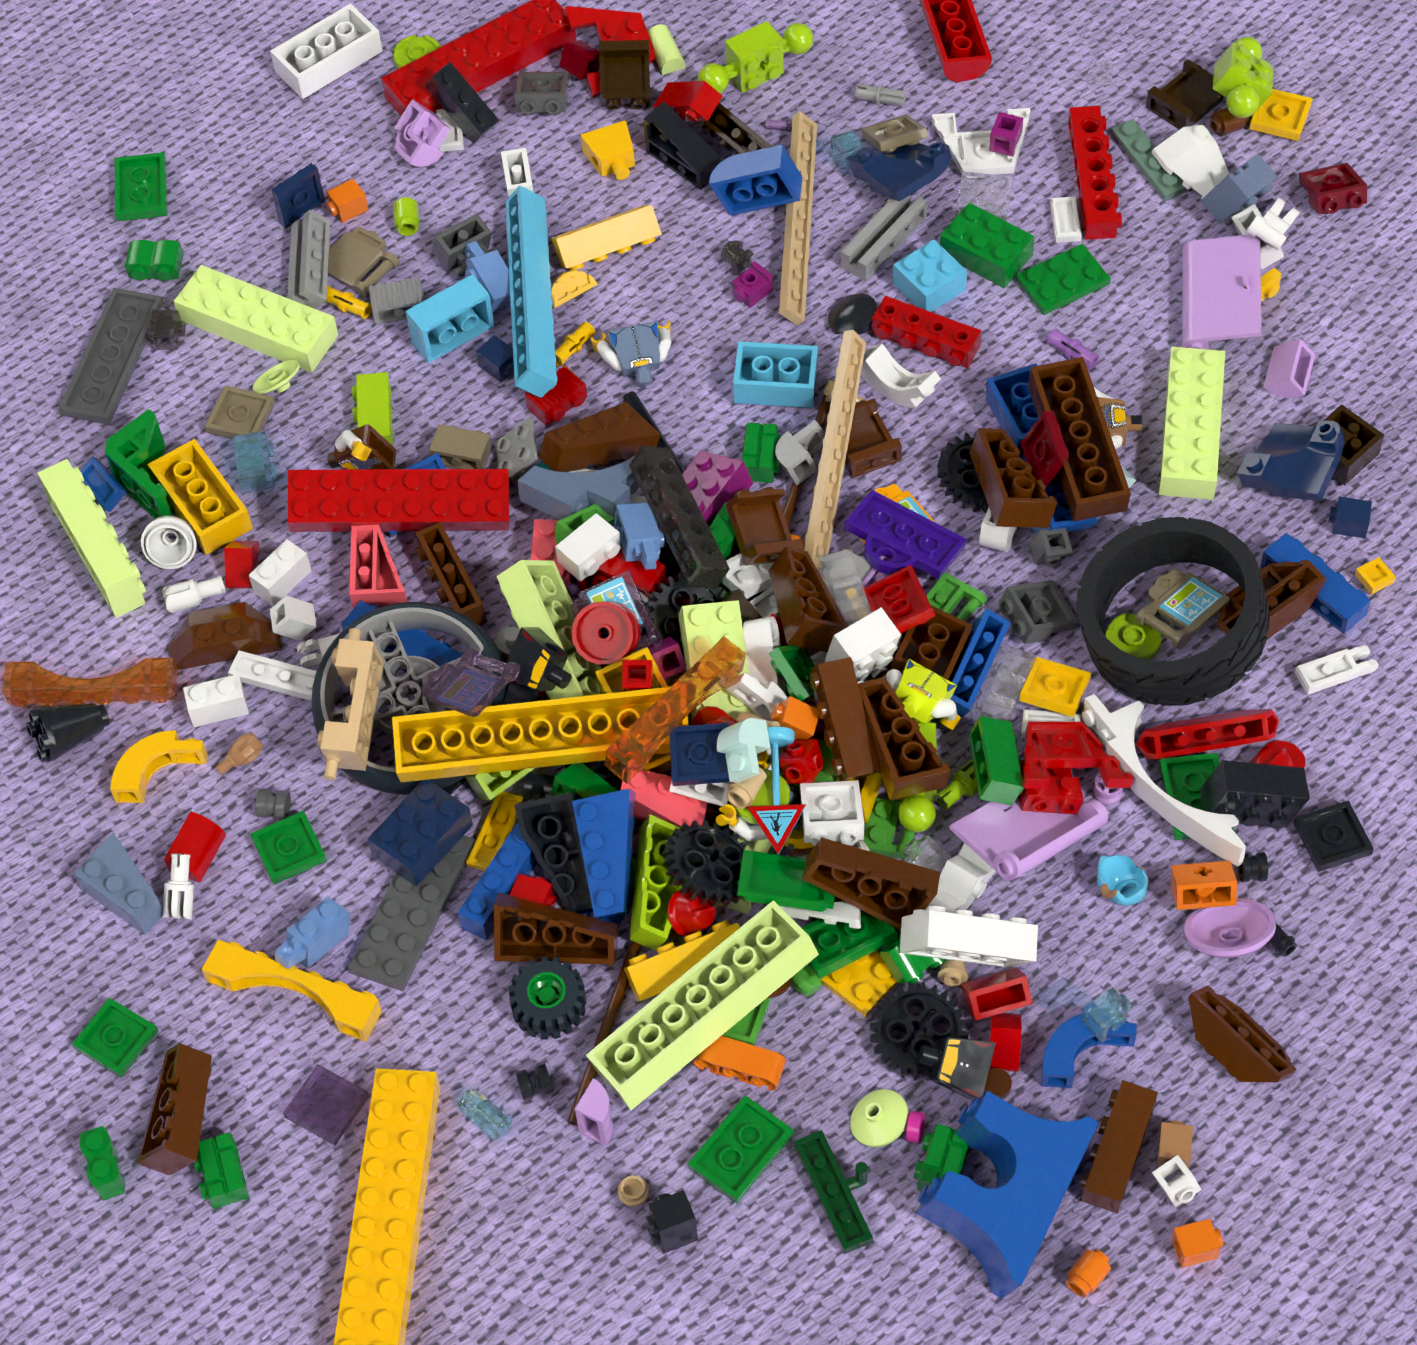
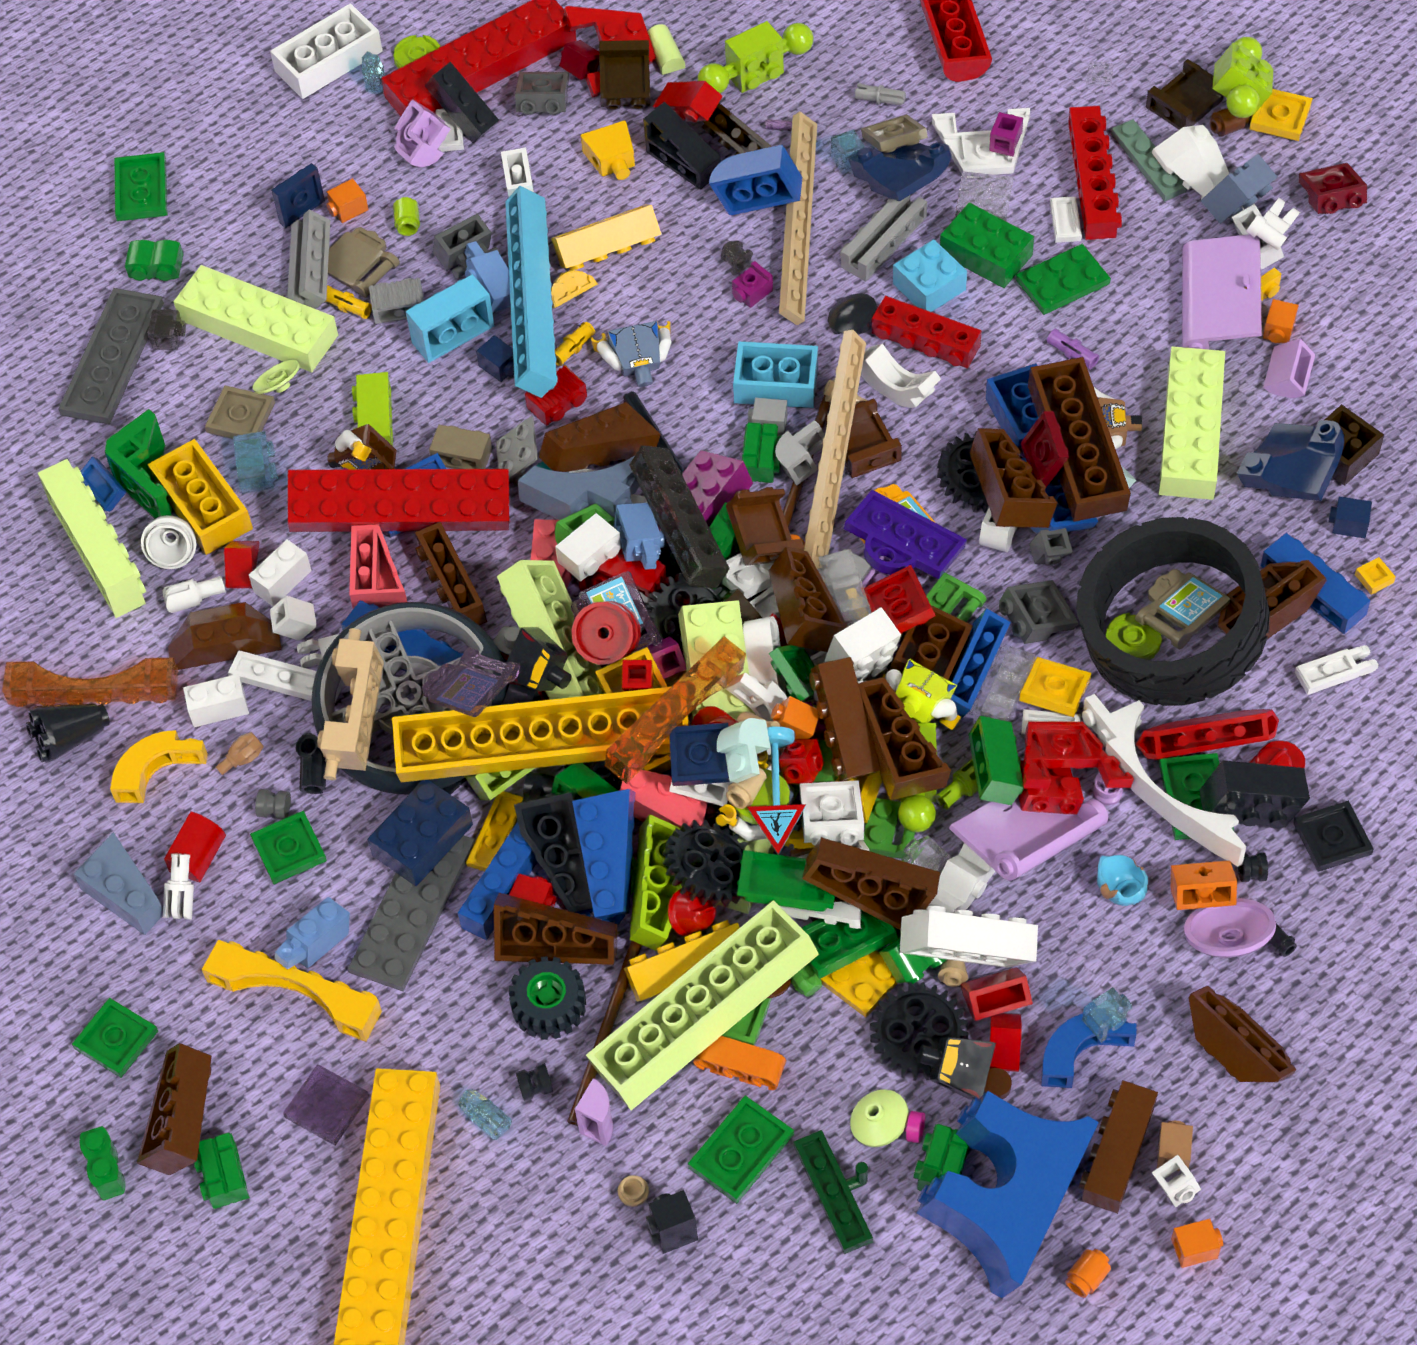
none -> black piece [295,733,326,794]
none -> clear light blue hinge [362,51,385,94]
none -> light grey brick [748,398,788,435]
none -> orange brick [1263,299,1299,343]

